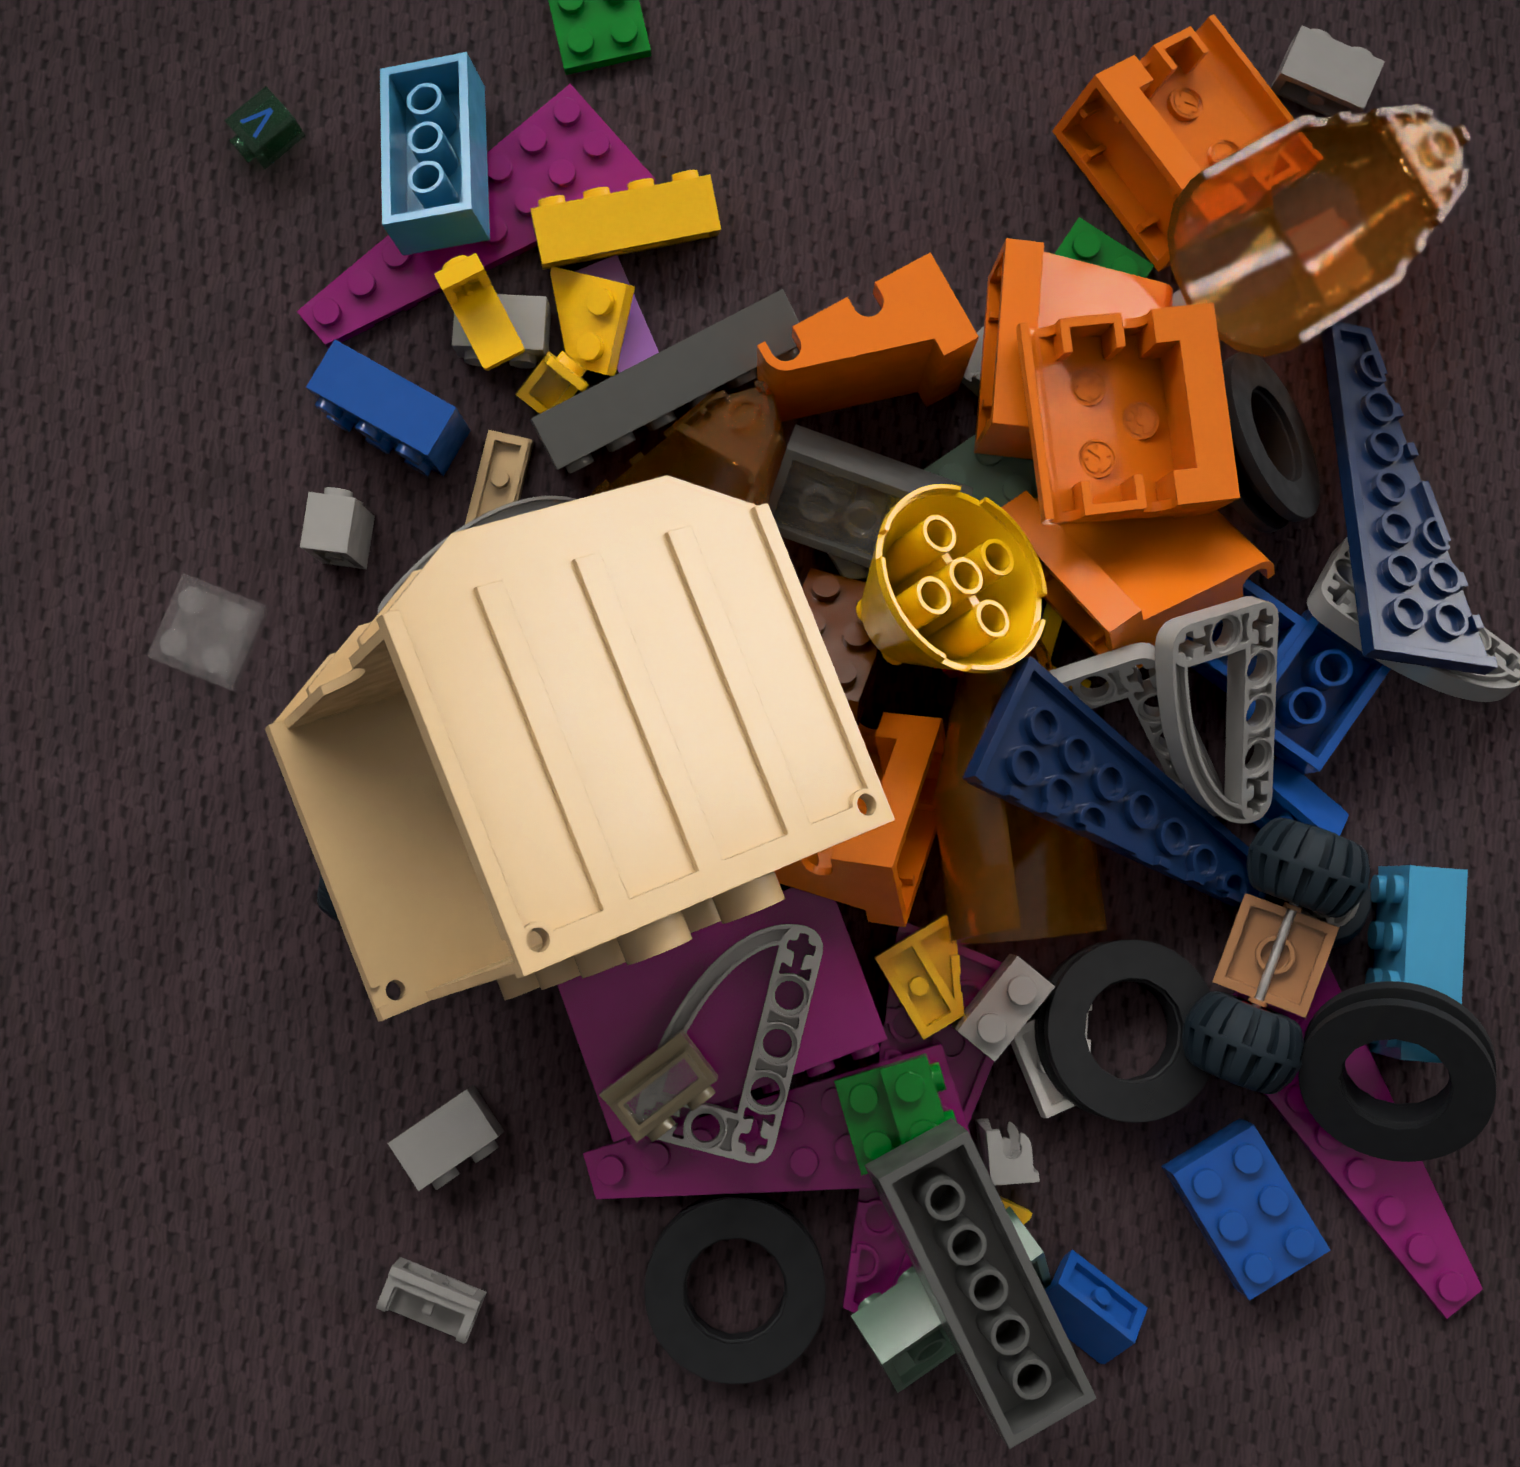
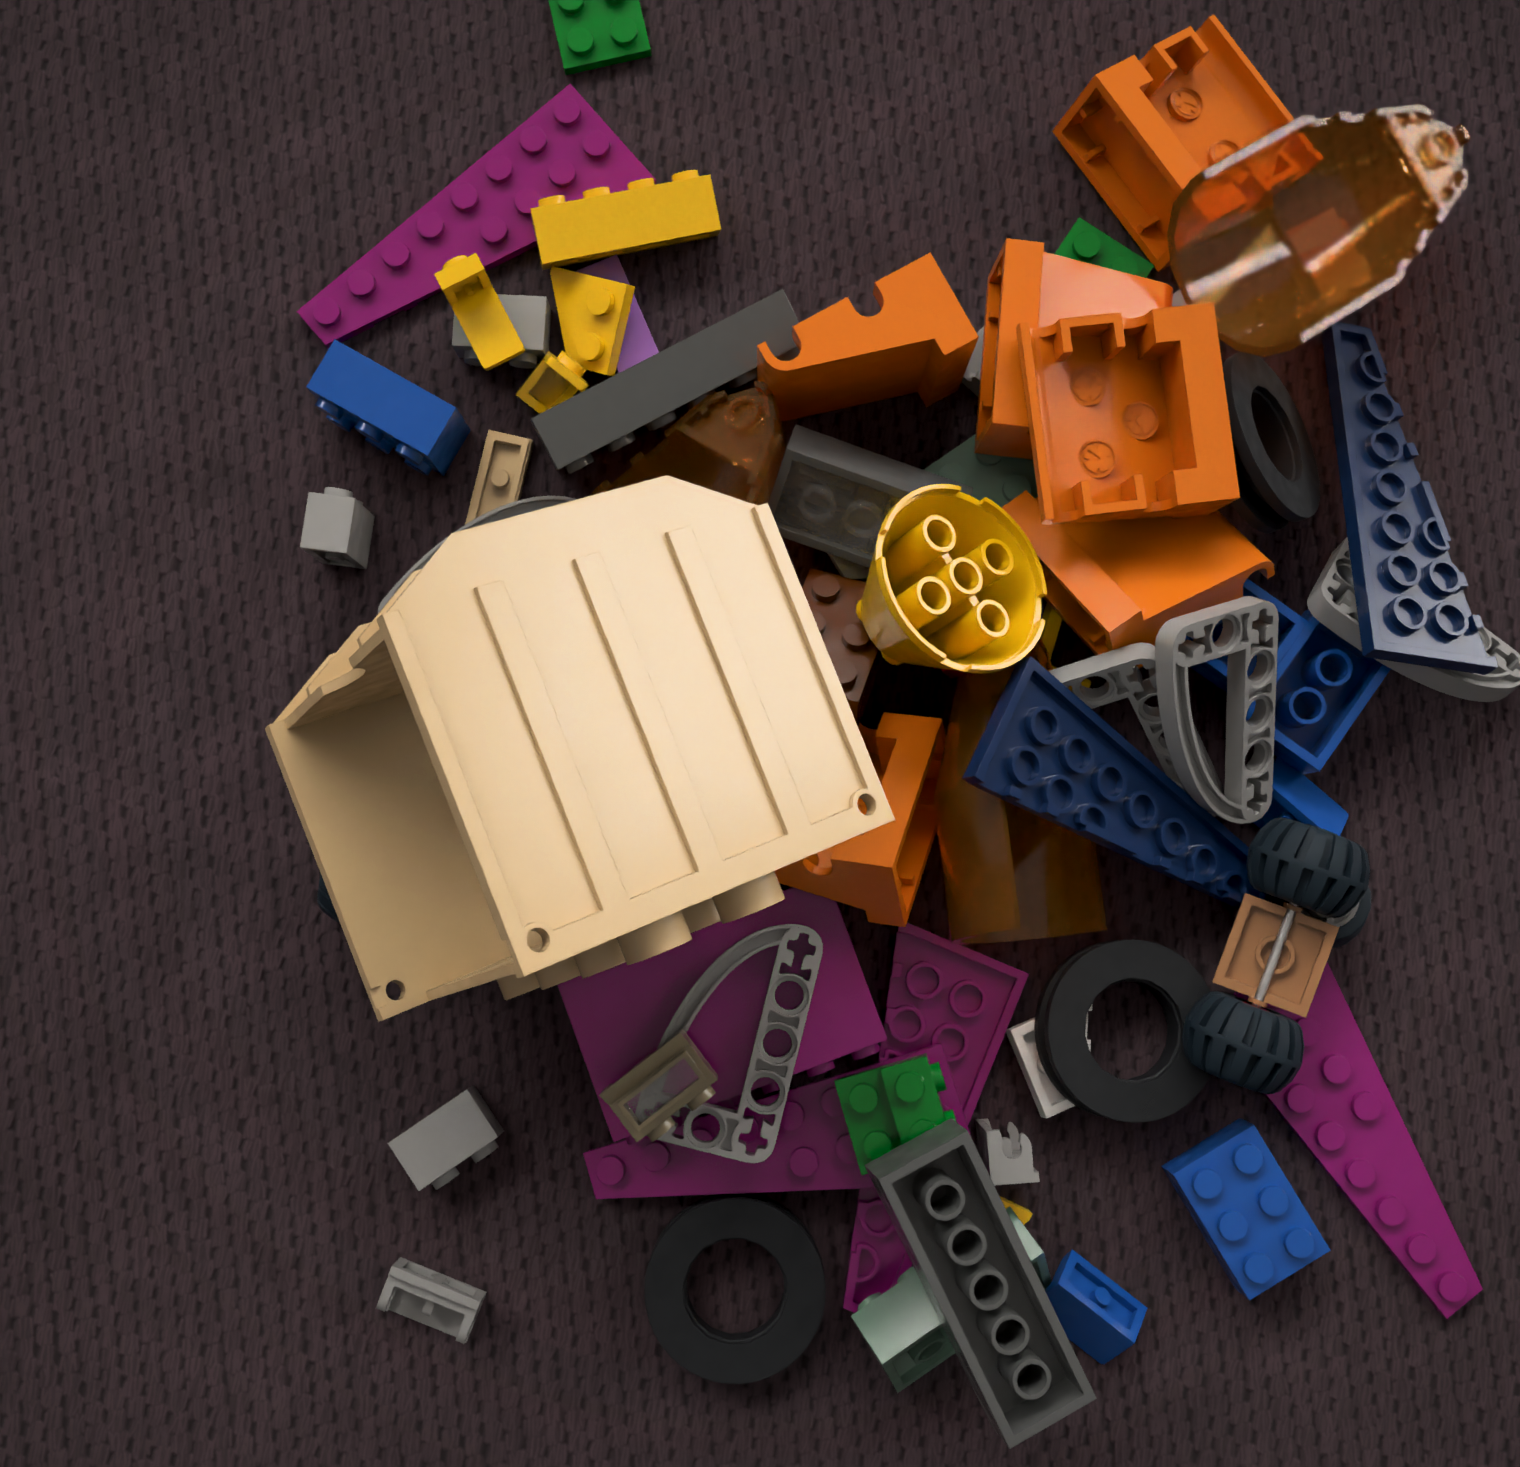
clear plate [147,573,270,692] -> none
clear green brick [224,86,305,169] -> none
dark azure brick [380,52,490,255] -> none
yellow wing [874,911,964,1040] -> none
light grey brick [951,954,1055,1062] -> none
light grey brick [1271,25,1385,126] -> none
black tyre [1298,981,1496,1162] -> none
dark azure brick [1365,865,1468,1063] -> none

